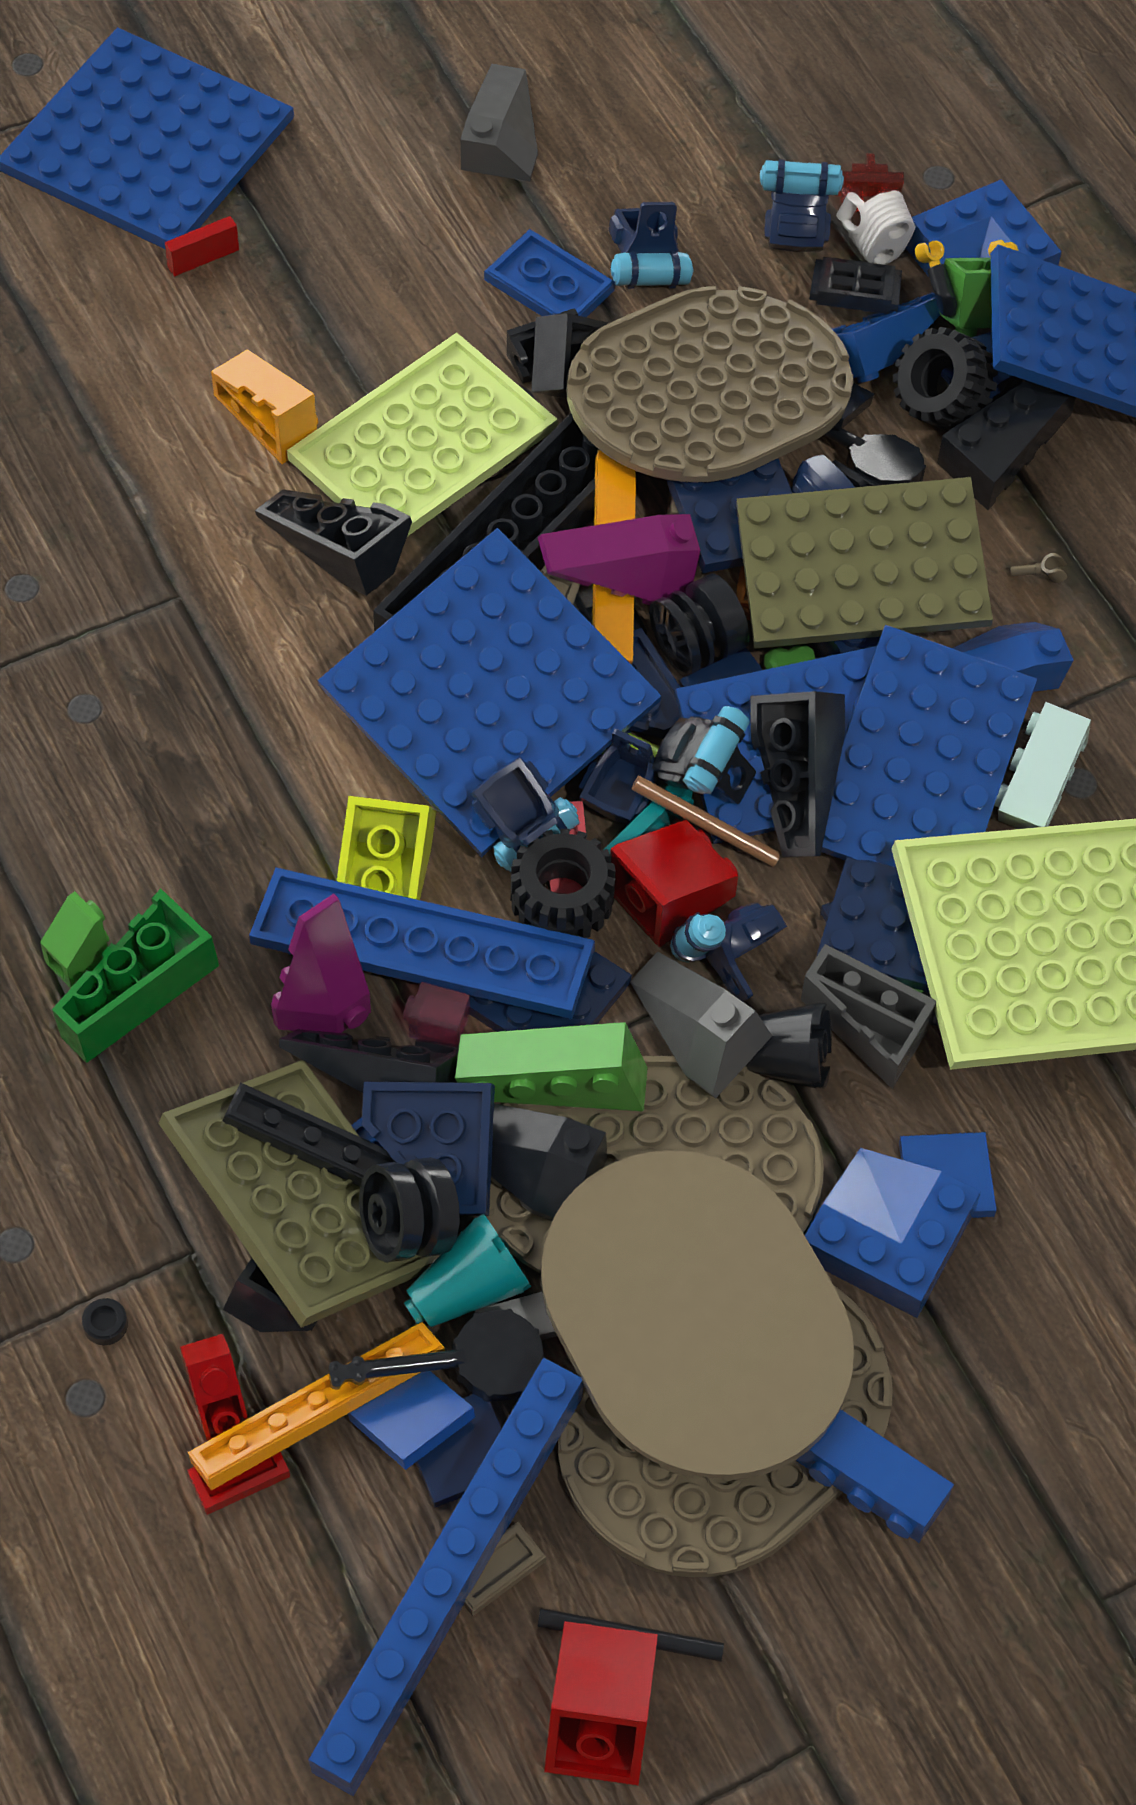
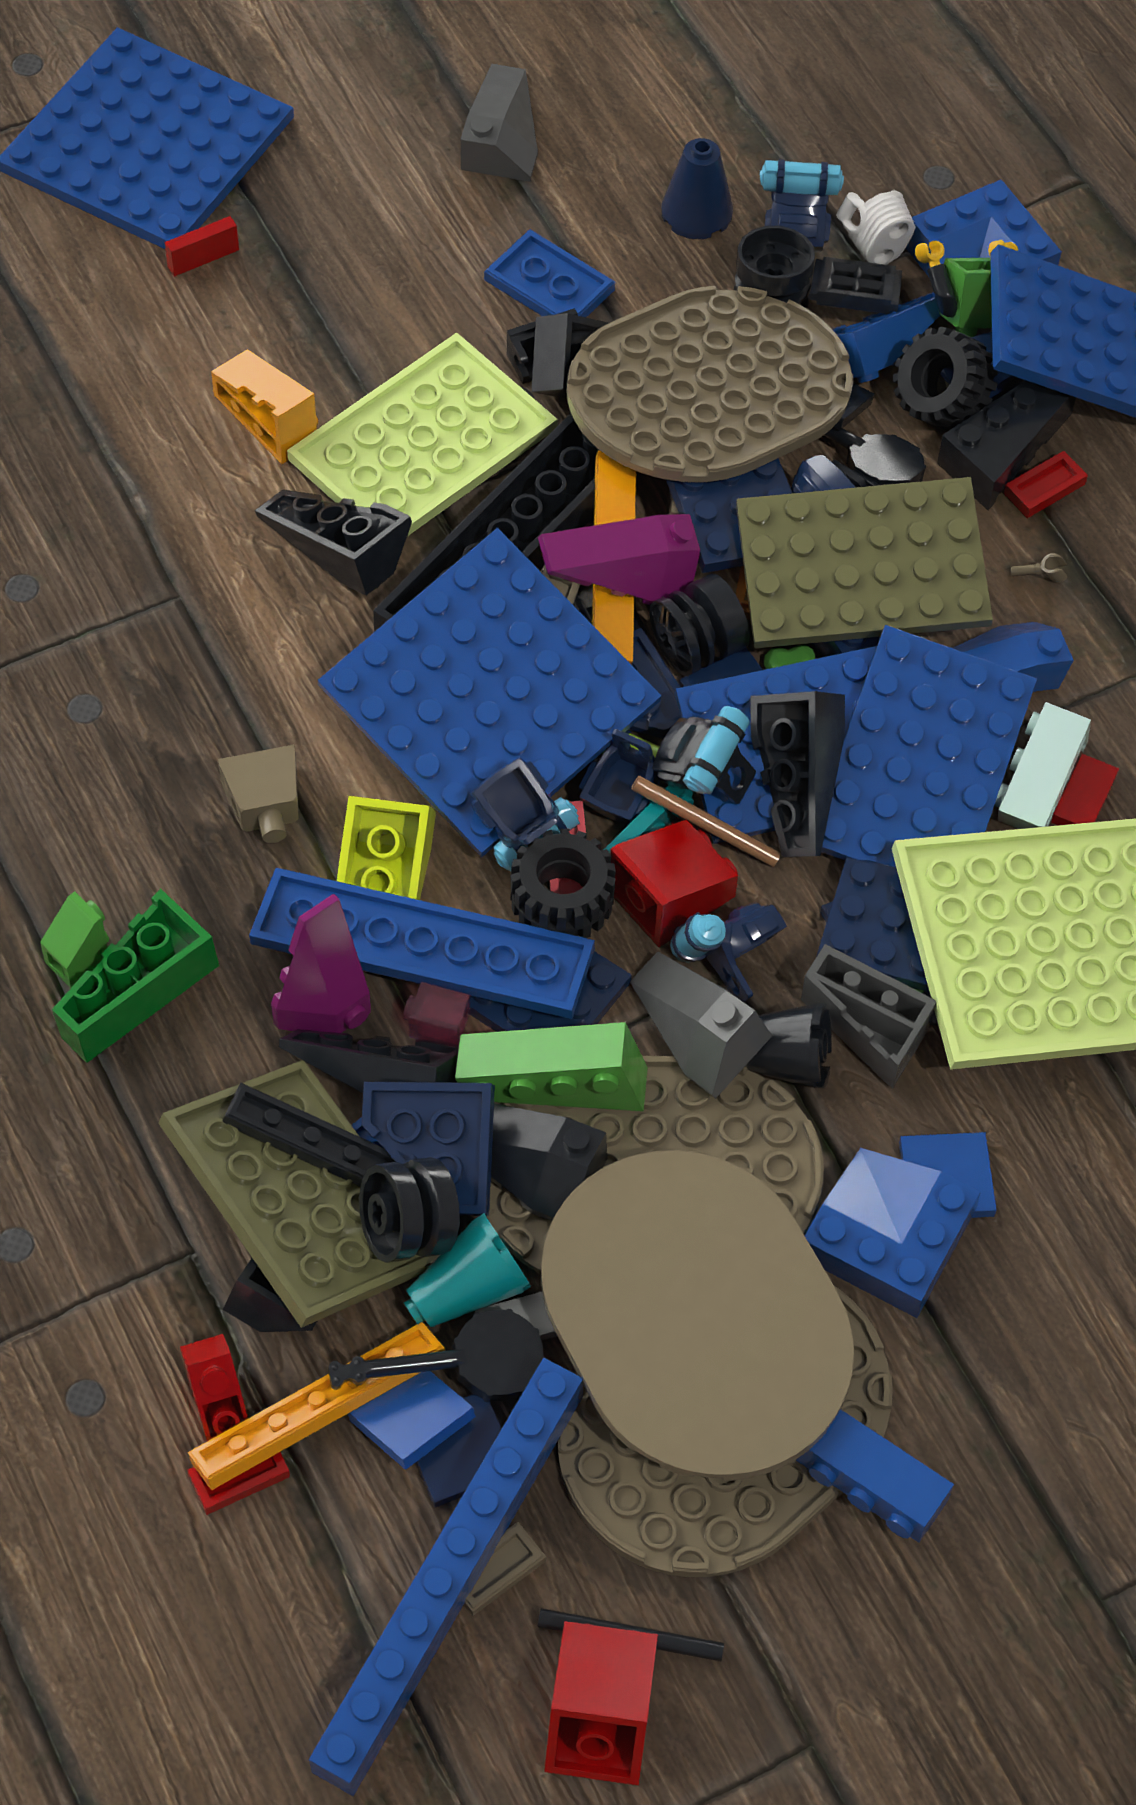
black tile [82,1298,128,1346] -> none
dark blue piece [609,202,694,289] -> none
clear red hips [836,153,904,212] -> none
none -> dark tan torso [218,744,299,843]
none -> dark blue cone [662,138,733,239]
none -> black wheel [733,226,815,308]
none -> red tile [1003,451,1088,519]
none -> red tile [1051,754,1119,826]

